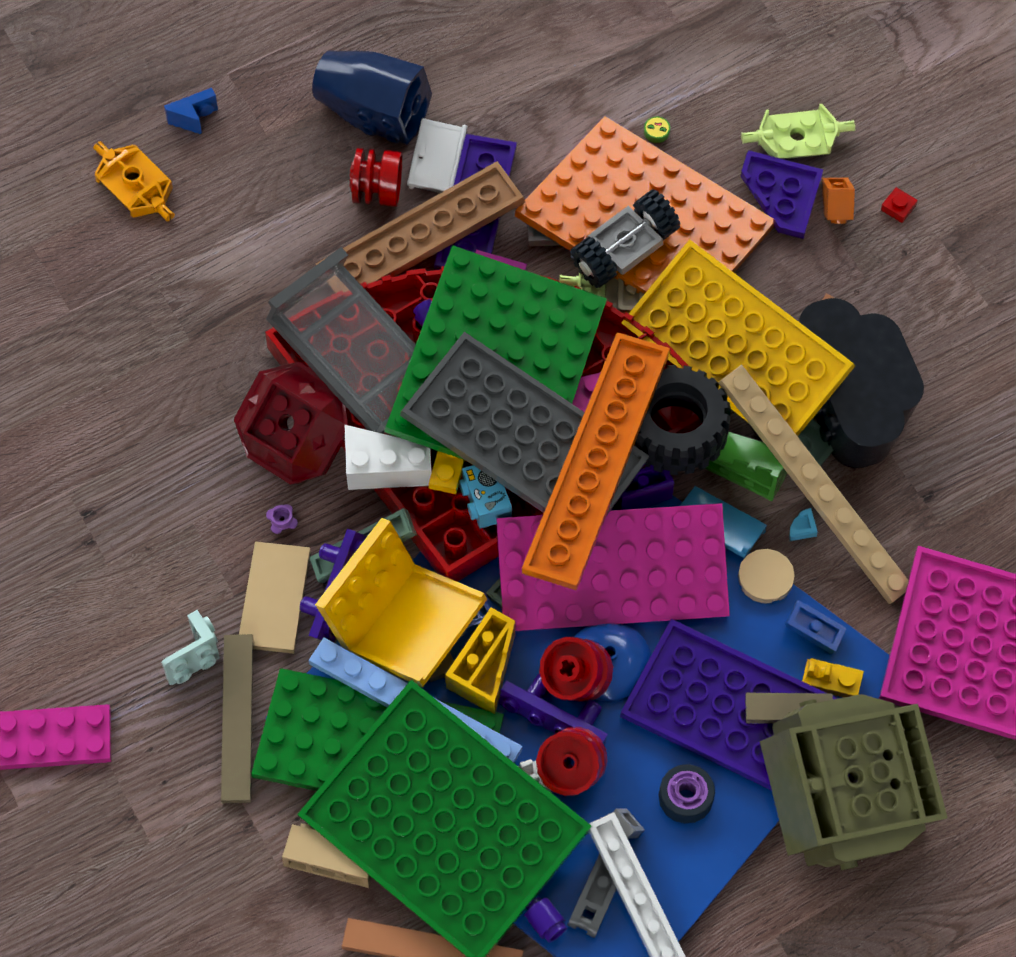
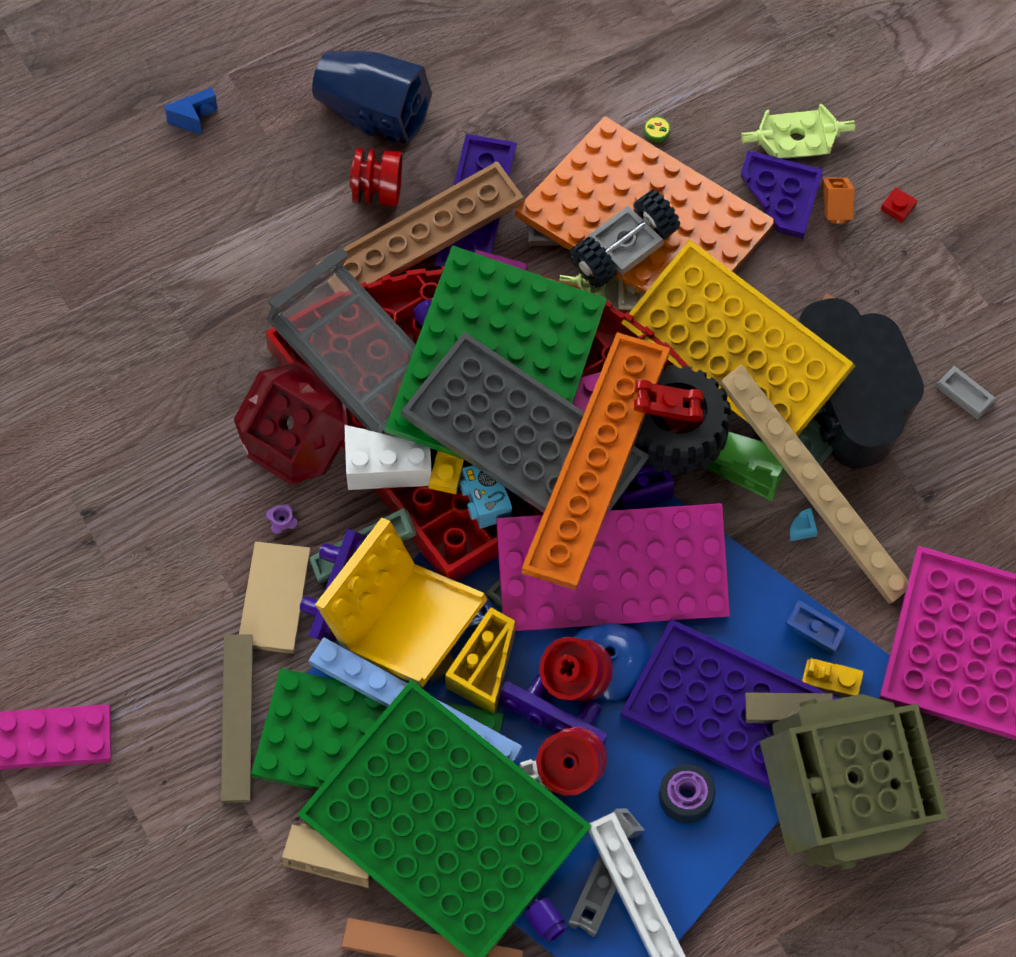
light orange plate [93,141,175,222] -> none
light aqua bracket [162,610,220,685] -> none
white door [407,119,467,193] -> none
dark azure door [680,486,767,558] -> none
tan tile [738,549,795,604] -> none
none -> red plate [634,380,704,422]
none -> light grey tile [936,366,996,420]

